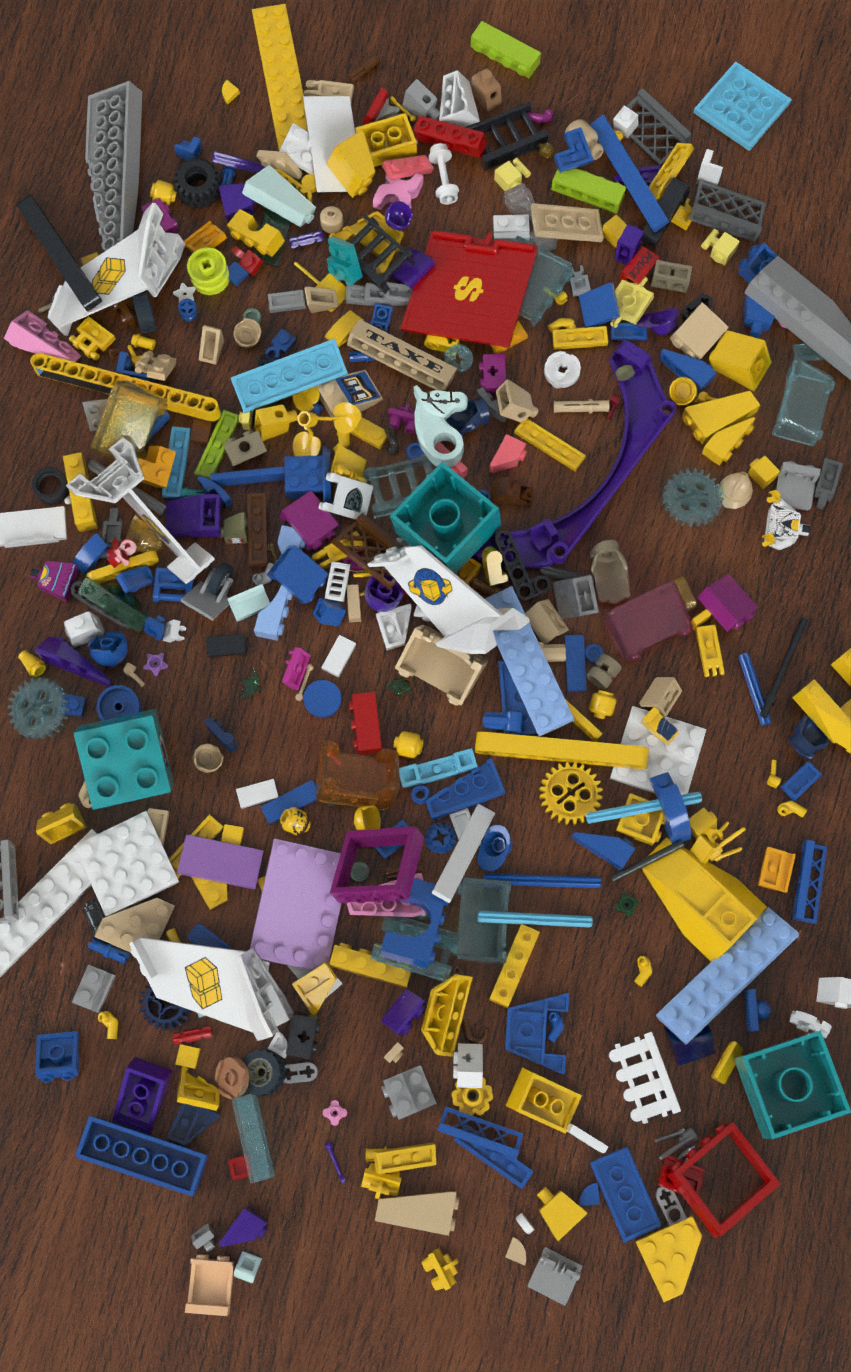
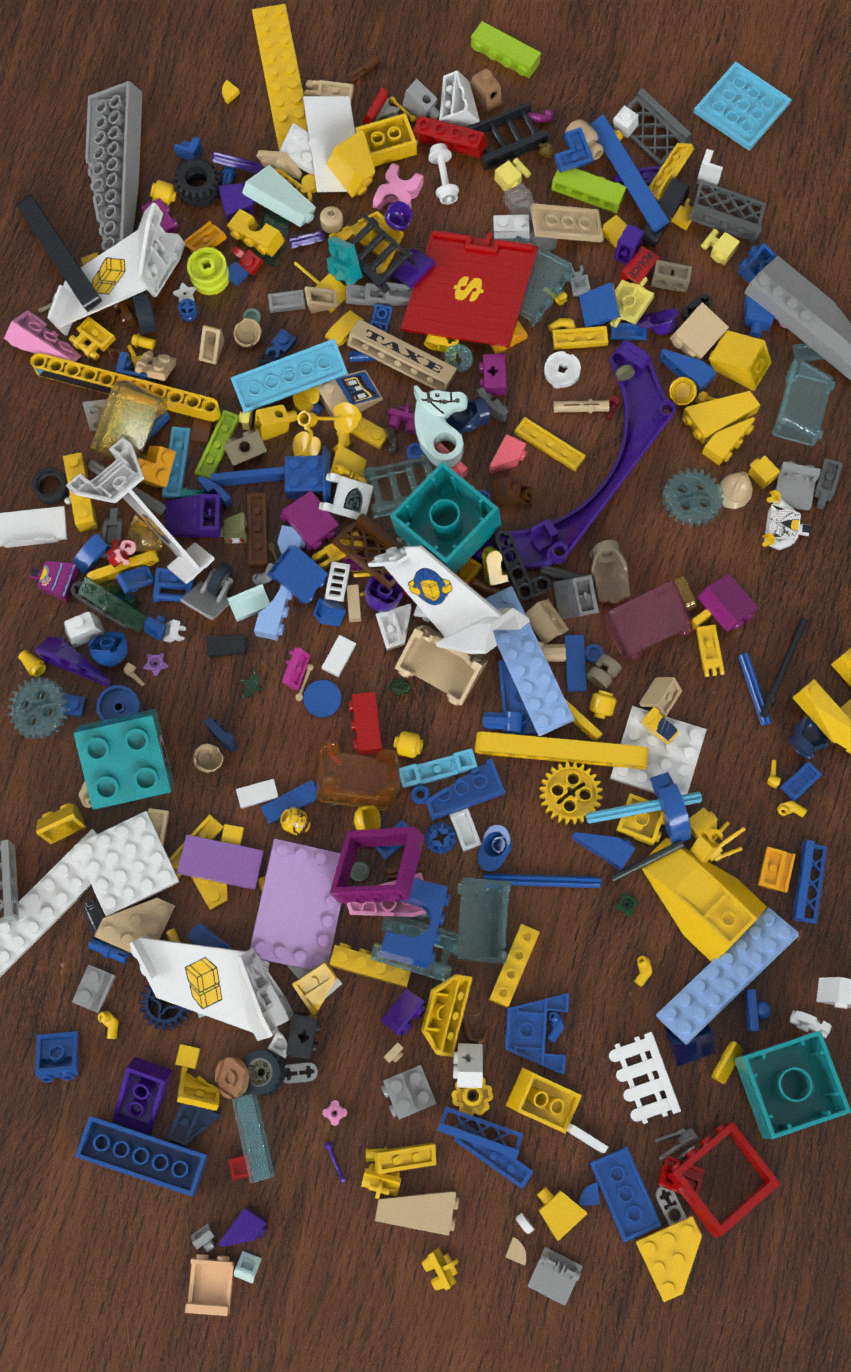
red axle [172,1025,212,1045] -> none
coral plate [382,155,434,180] -> none
white tile [432,804,495,903] -> none
medium azure axle [477,911,593,927] -> none
tan torso [496,379,538,422] -> none

